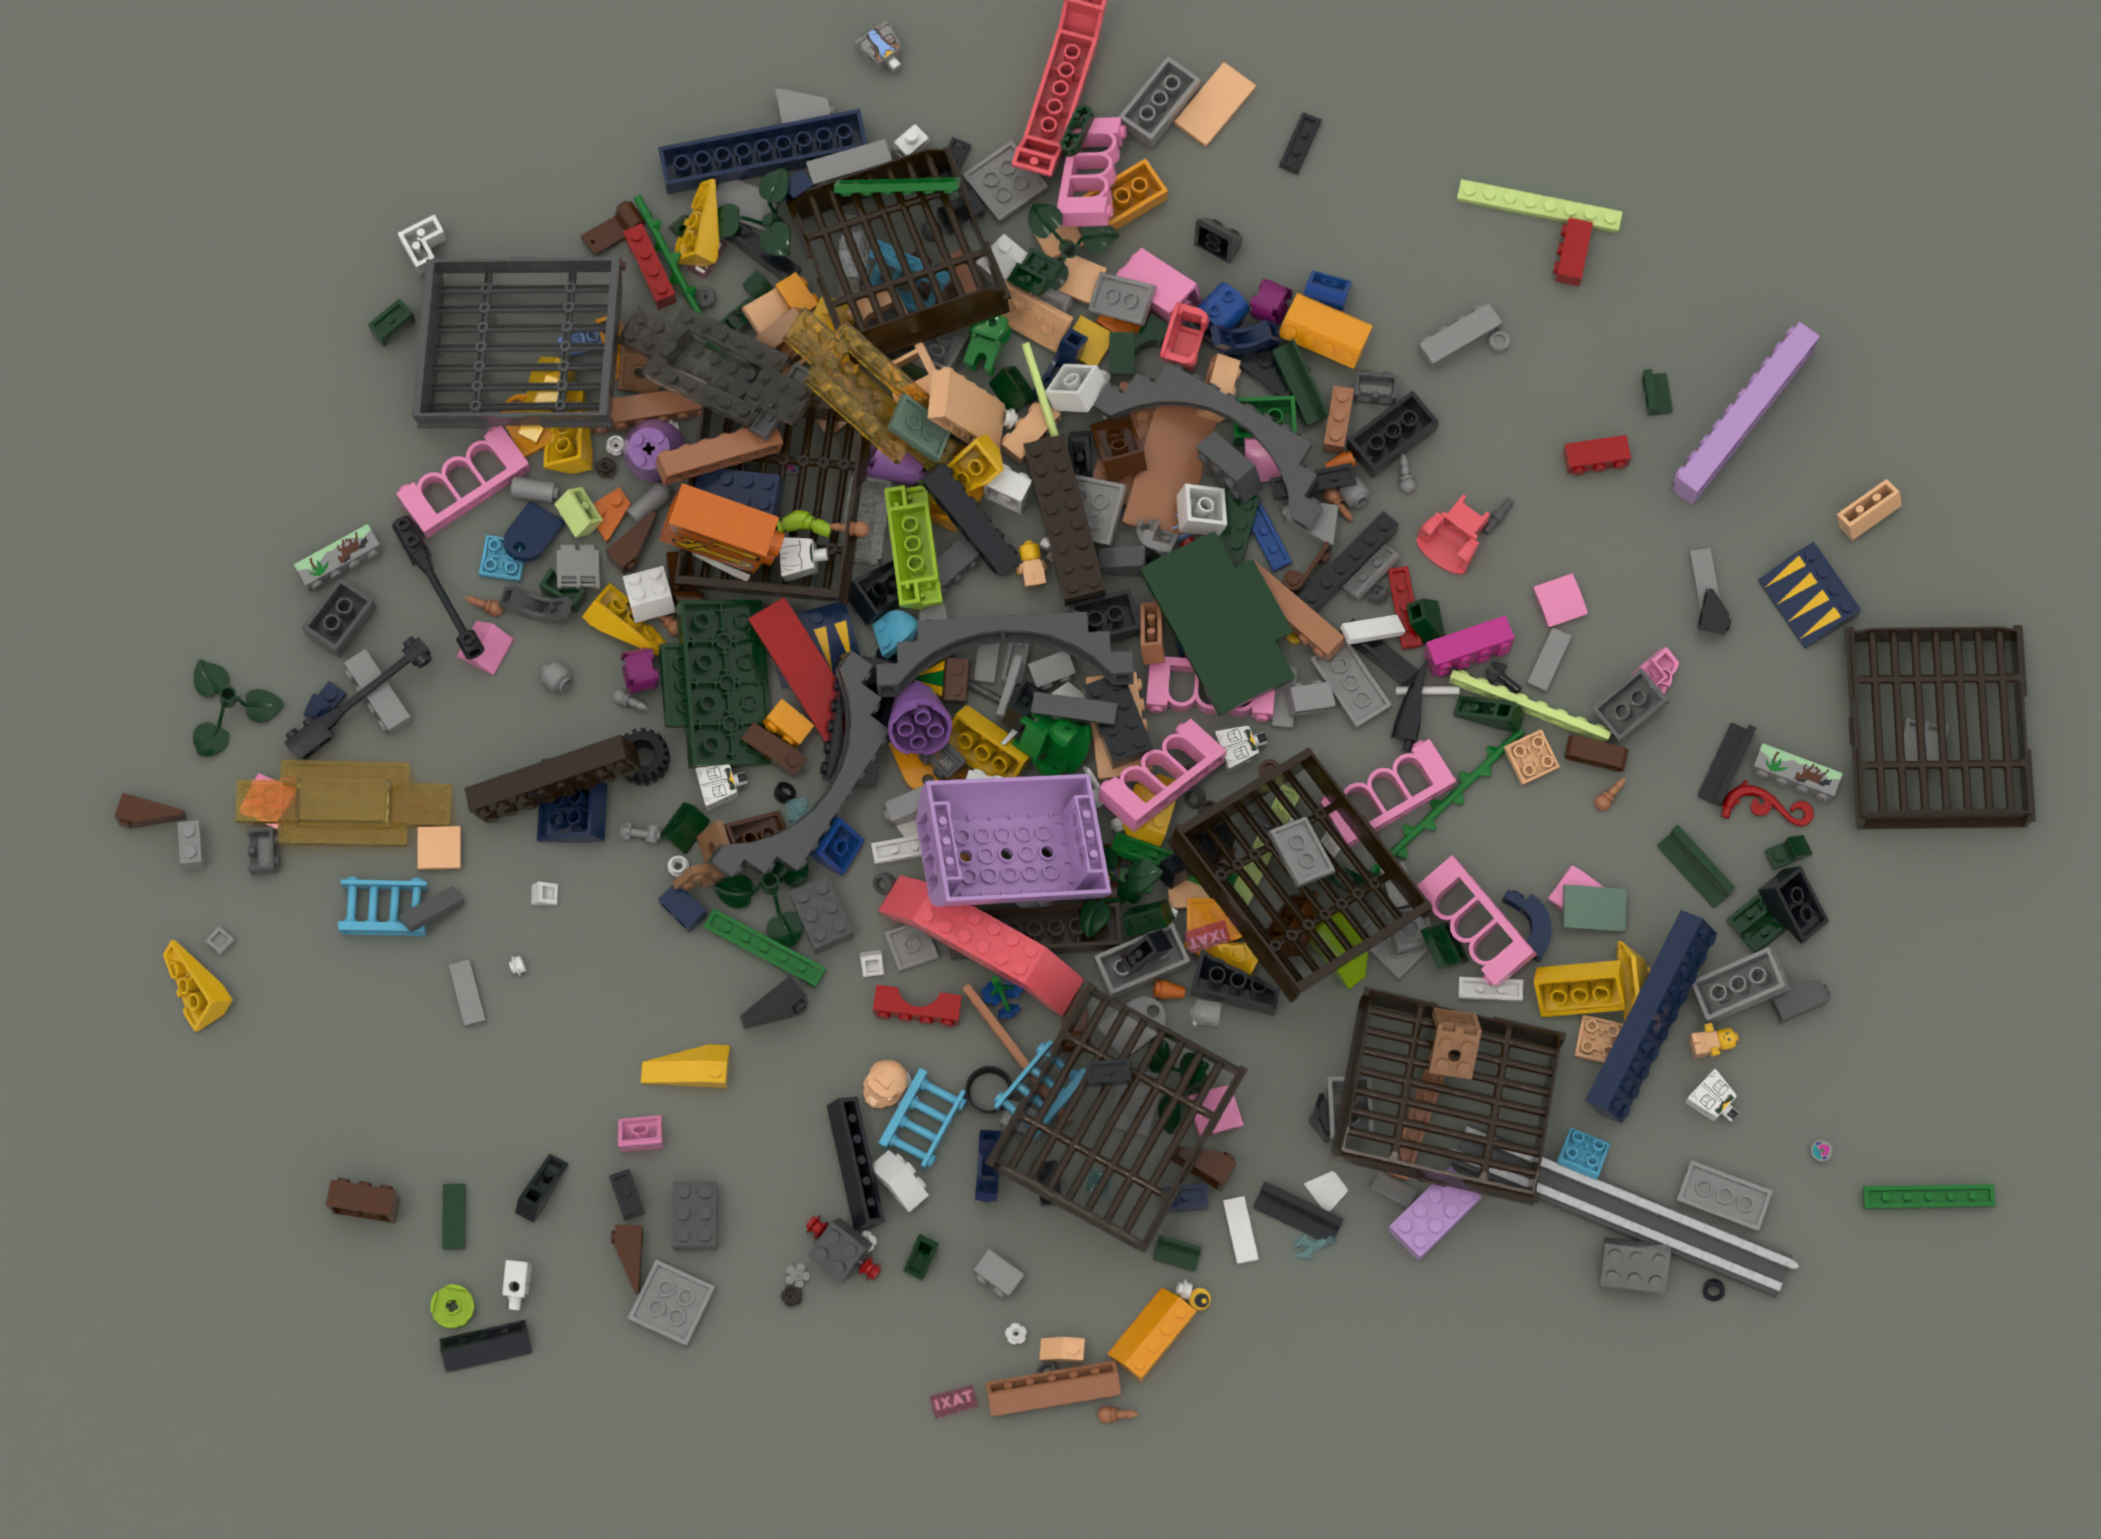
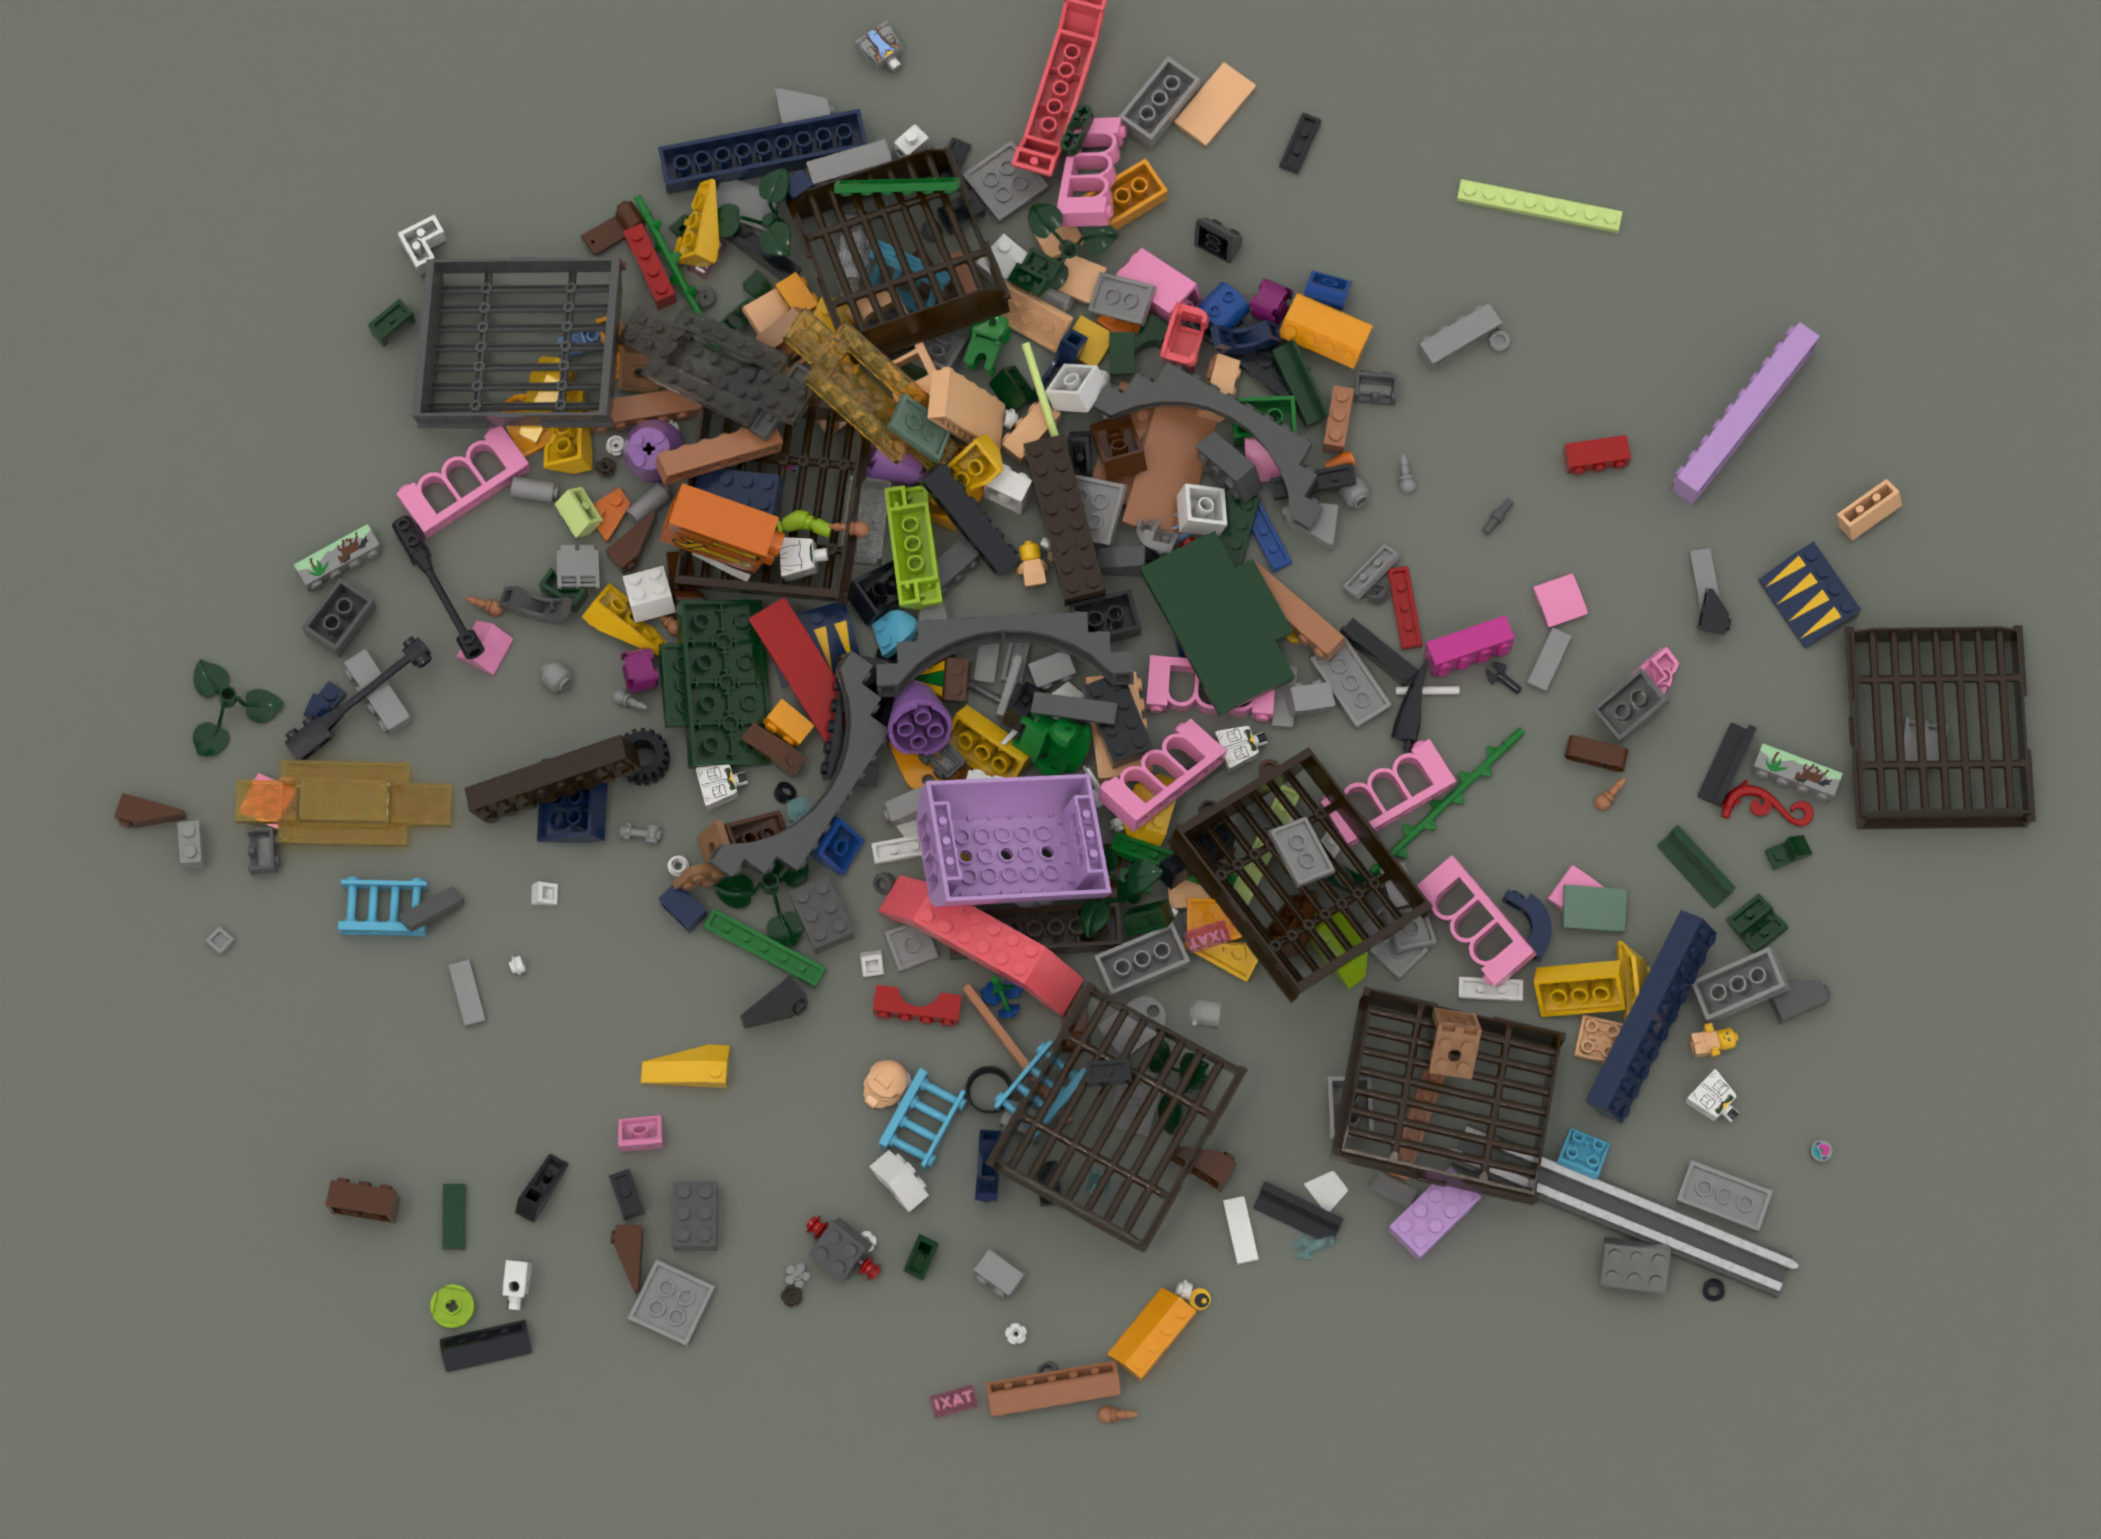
yellow wedge [163,940,233,1032] -> none
light nougat tile [417,826,461,870] -> none
medium azure tile [479,535,525,583] -> none
dark blue tile [503,501,565,562] -> none
dark green panel [660,802,710,854] -> none
black brick [827,1096,885,1230] -> none
light nougat slope [1039,1337,1085,1364] -> none
black slope [1120,930,1173,974] -> none
nougat brick [1141,602,1165,665] -> none
orange cone [1153,978,1185,1000] -> none
dark green panel [1153,1235,1202,1272] -> none
dark blue panel [1163,1184,1208,1213] -> none
dark grey piece [1184,786,1206,808] -> none
bright pink slope [1188,1085,1244,1138] -> none
black wedge [1191,949,1280,1016] -> none
reddish brown door [1282,541,1332,596] -> none
black brick [1298,511,1399,613] -> none
black slope [1308,1093,1330,1142] -> none
nougat bar [1324,489,1353,521] -> none
white tile [1340,615,1405,645] -> none
black brick [1346,390,1439,478] -> none
dark green slope [1406,598,1445,645] -> none
coral piece [1416,494,1490,575] -> none
dark green slope [1420,923,1469,969] -> none
yellowish green plate [1449,670,1611,743] -> none
dark green slope [1453,696,1525,732] -> none
light nougat tile [1503,729,1560,786] -> none
red brick [1553,217,1593,286] -> none
dark green panel [1641,369,1673,416] -> none
black slope [1758,866,1829,943] -> none
green plate [1862,1184,1995,1209] -> none

